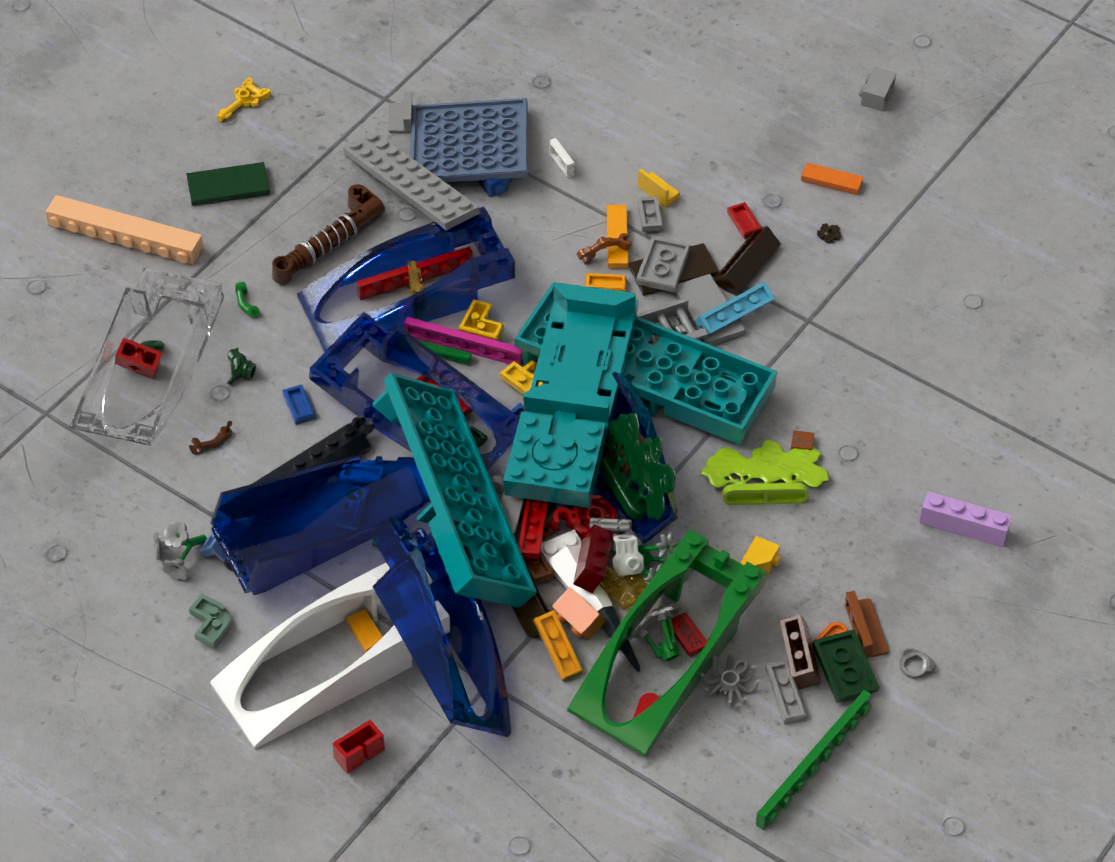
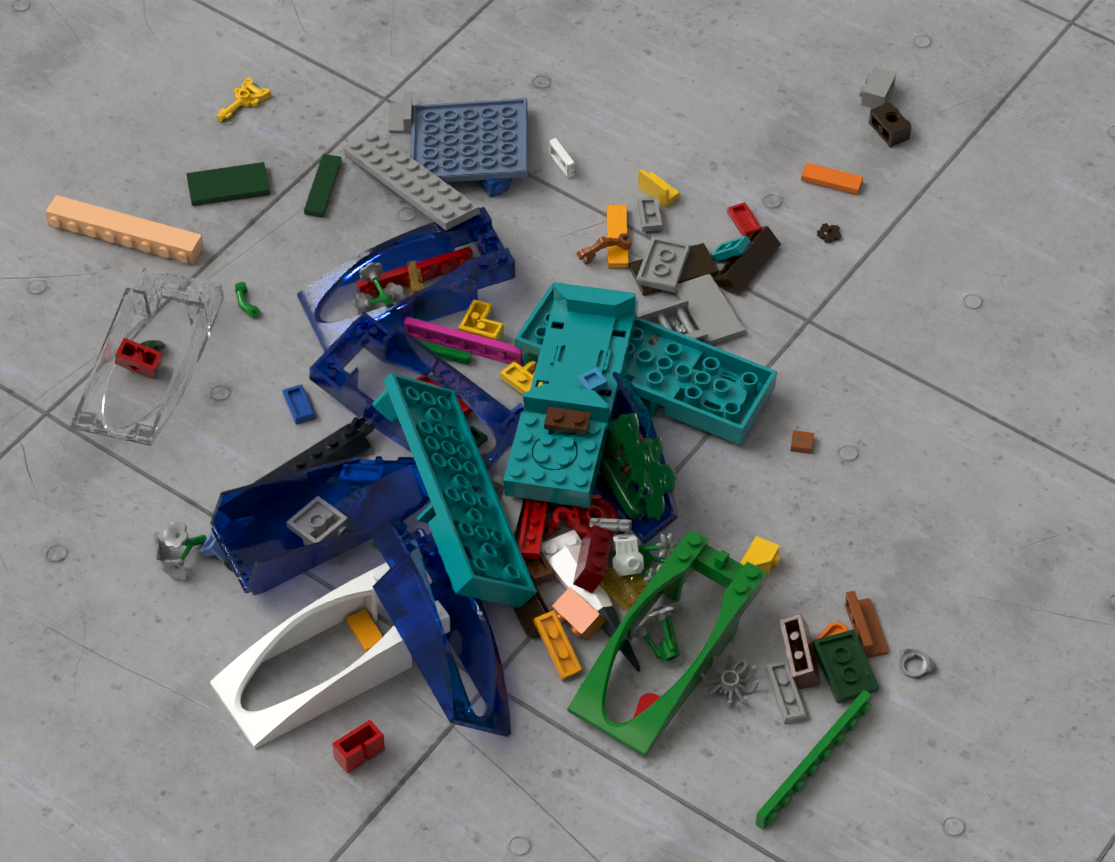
reddish brown piece [189,421,232,455] -> none
sand green plate [189,594,230,649] -> none
dark green animal [227,347,256,385] -> none
reddish brown piece [272,184,385,284] -> none
light orange tile [585,273,626,291] -> none
red tile [667,612,707,657] -> none
medium azure hinge [695,281,775,336] -> none
lime plant [700,439,829,505] -> none
lavender brick [919,491,1012,547] -> none
none -> light grey plate [286,496,350,555]
none -> dark green tile [304,154,342,217]
none -> light grey plant [353,262,406,317]
none -> reddish brown plate [544,407,591,435]
none -> dark azure plate [578,368,607,392]
none -> teal plate [711,236,751,262]
none -> dark brown brick [869,102,912,147]

